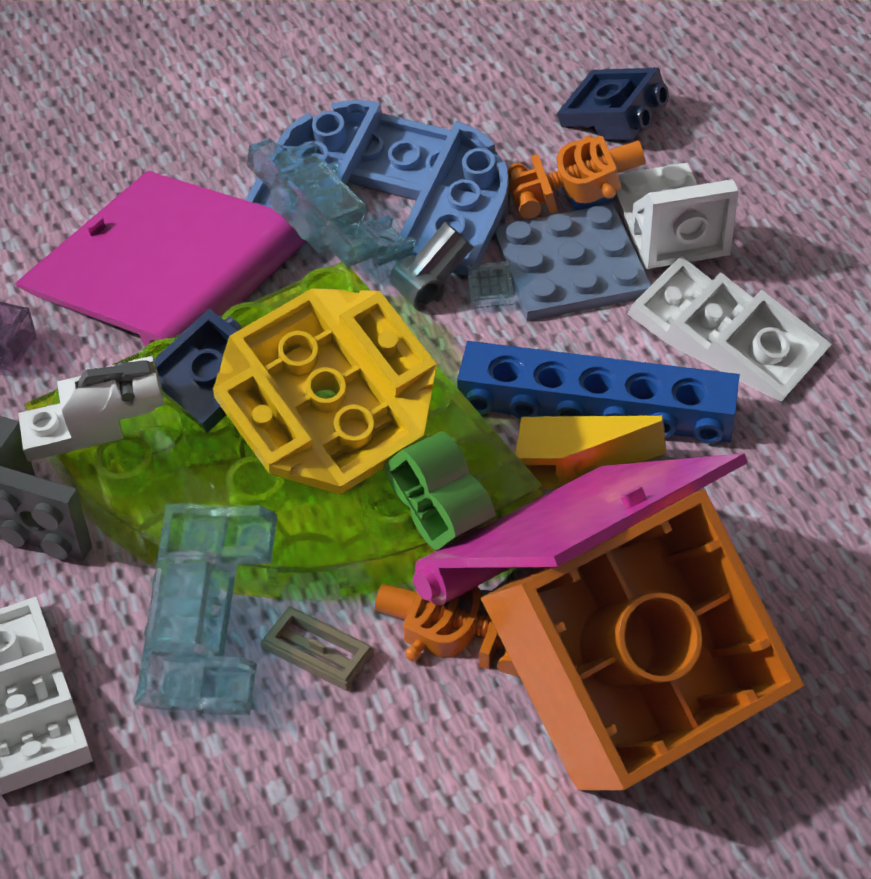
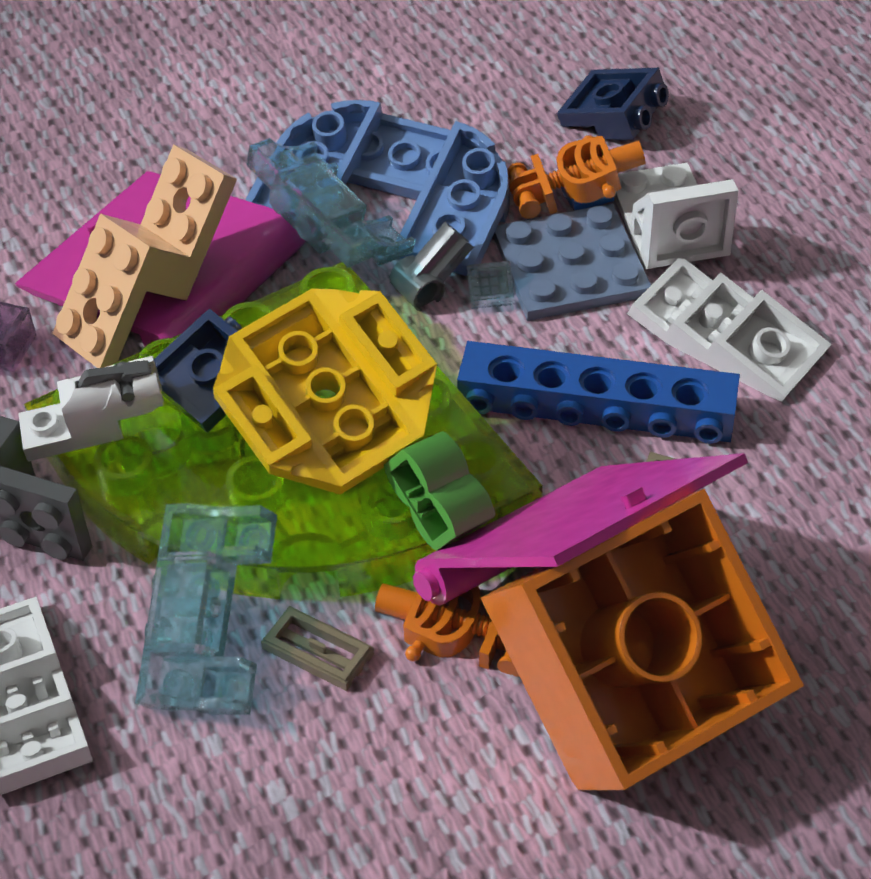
yellow slope [514,415,666,490] -> none
none -> light nougat bracket [52,145,237,368]

